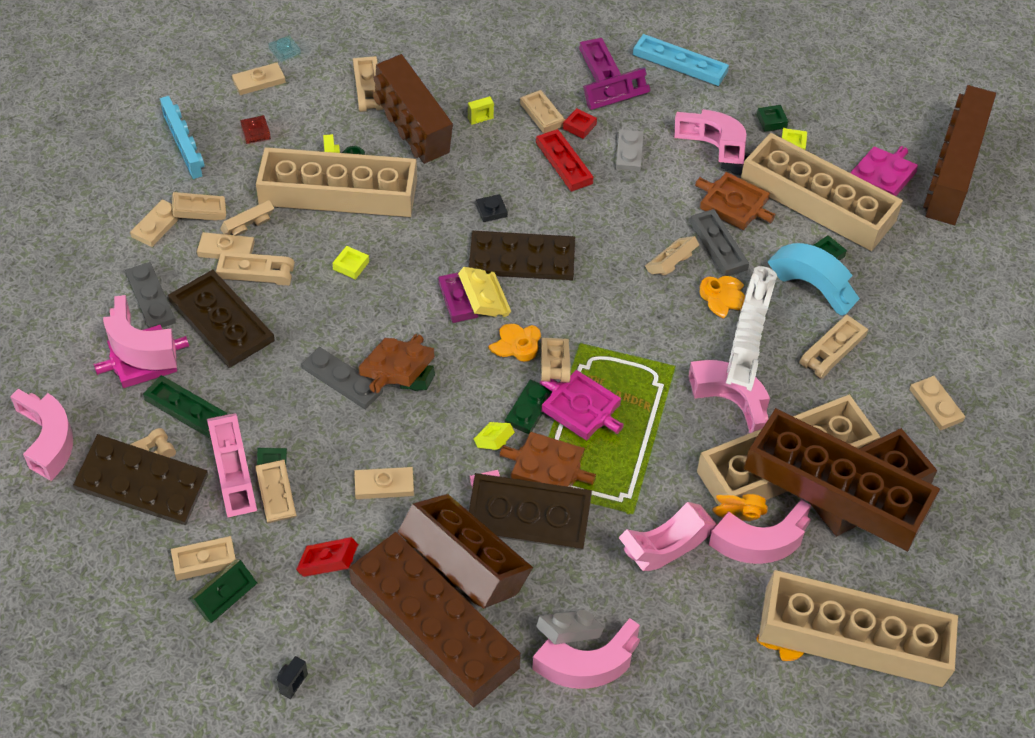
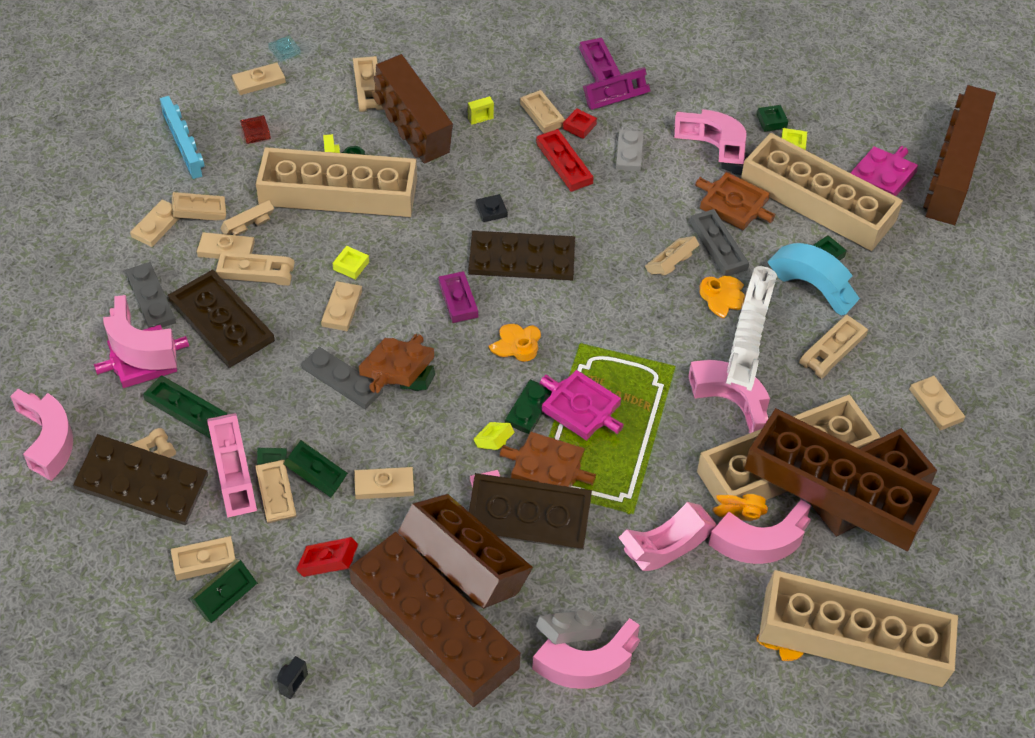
light yellow plate [458,267,511,317] -> none
tan plate [541,338,570,383] -> none
medium azure plate [633,34,729,86] -> none
none -> dark green plate [283,440,348,498]
none -> tan plate [321,281,362,331]

